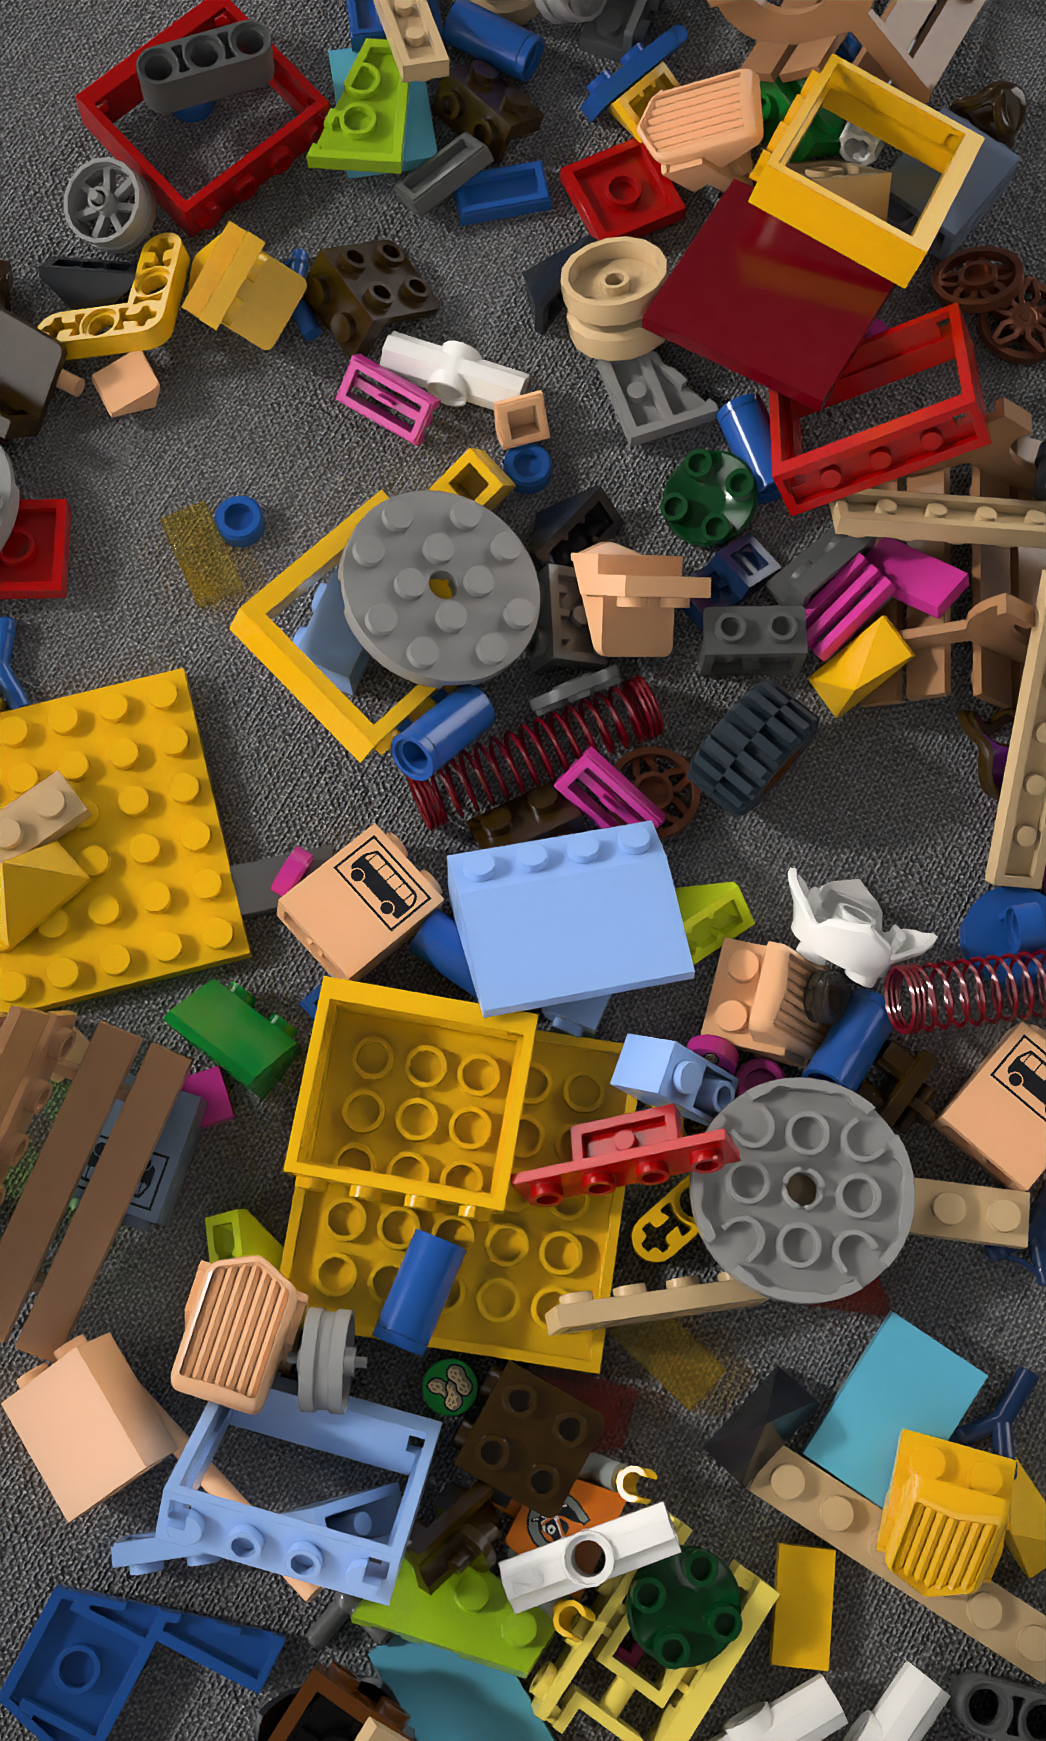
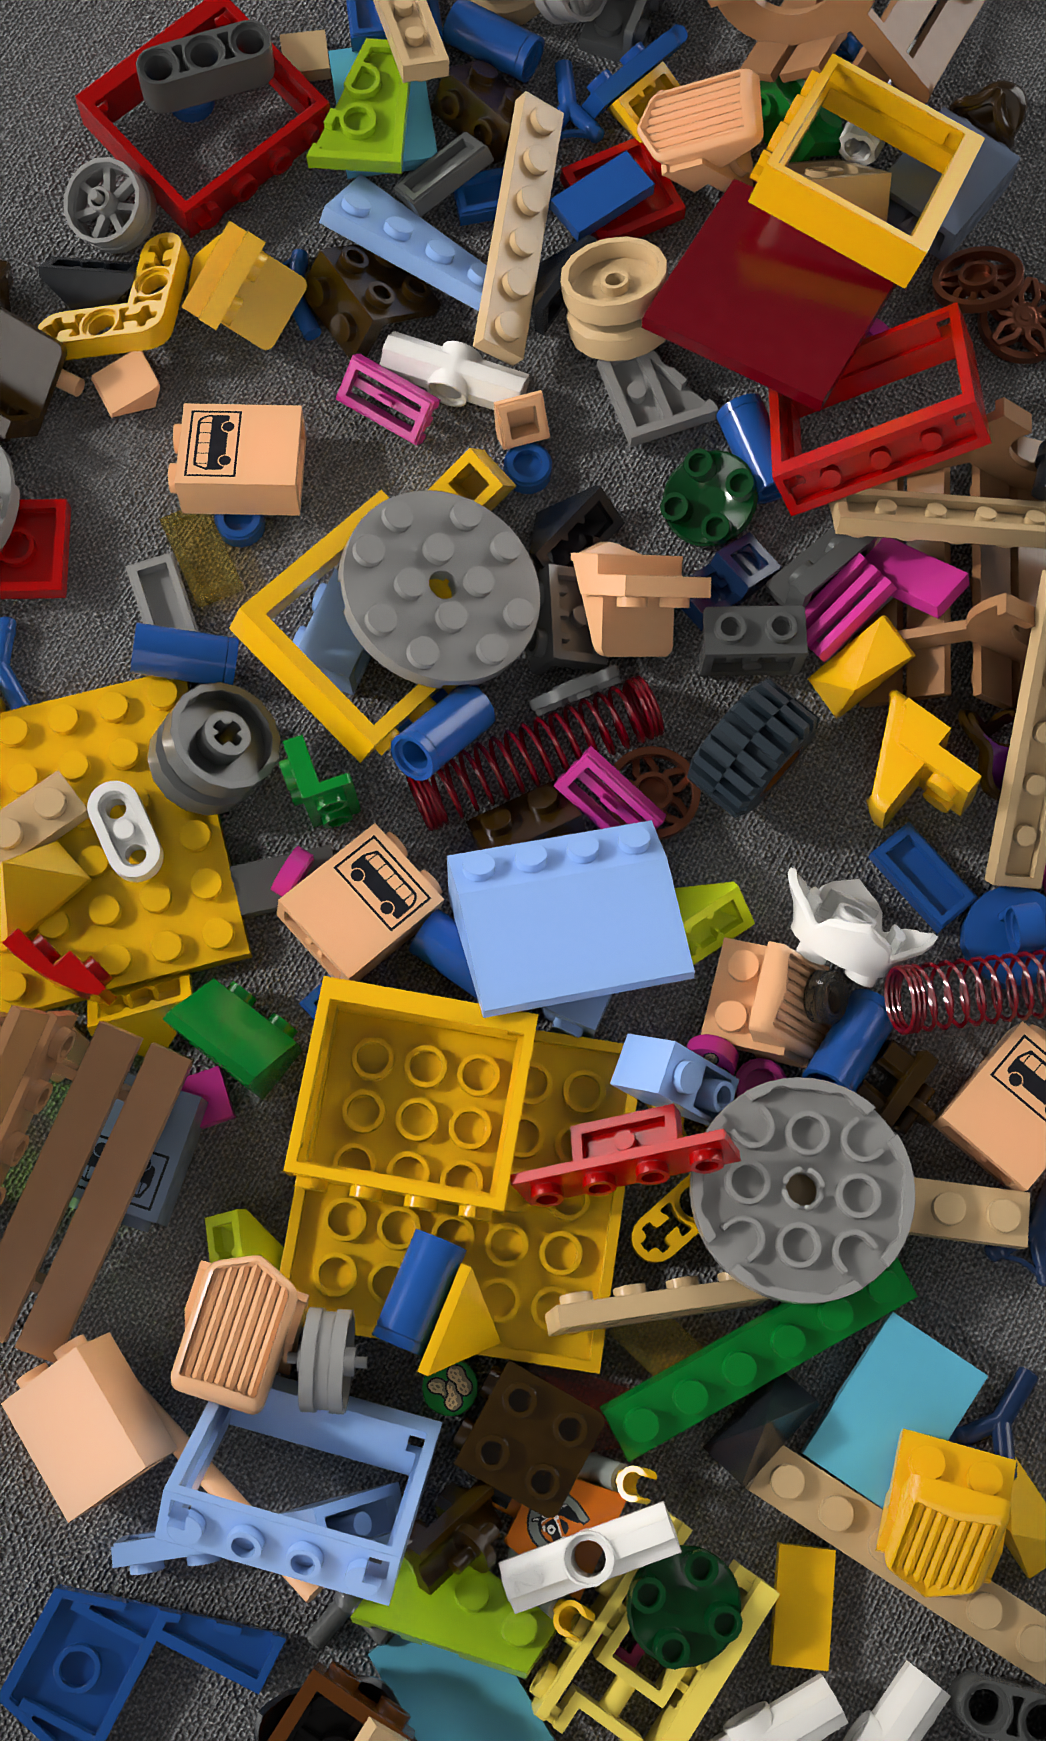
none -> red slope [2,928,117,1005]
none -> white plate [87,781,164,882]
none -> yellow slope [87,971,193,1057]
none -> light grey tile [125,552,199,632]
none -> blue pin [130,622,239,685]
none -> dark grey wheel [147,682,280,816]
none -> light nougat brick [168,403,307,516]
none -> green bracket [279,734,361,829]
none -> tan tile [280,29,331,81]
none -> light blue wing [319,174,487,311]
none -> yellow slope [417,1263,501,1376]
none -> tan plate [473,91,564,366]
none -> blue tile [550,150,655,241]
none -> blue piece [554,59,605,144]
none -> green plate [599,1257,918,1462]
none -> yellow piece [866,690,982,829]
none -> blue tile [868,822,978,934]

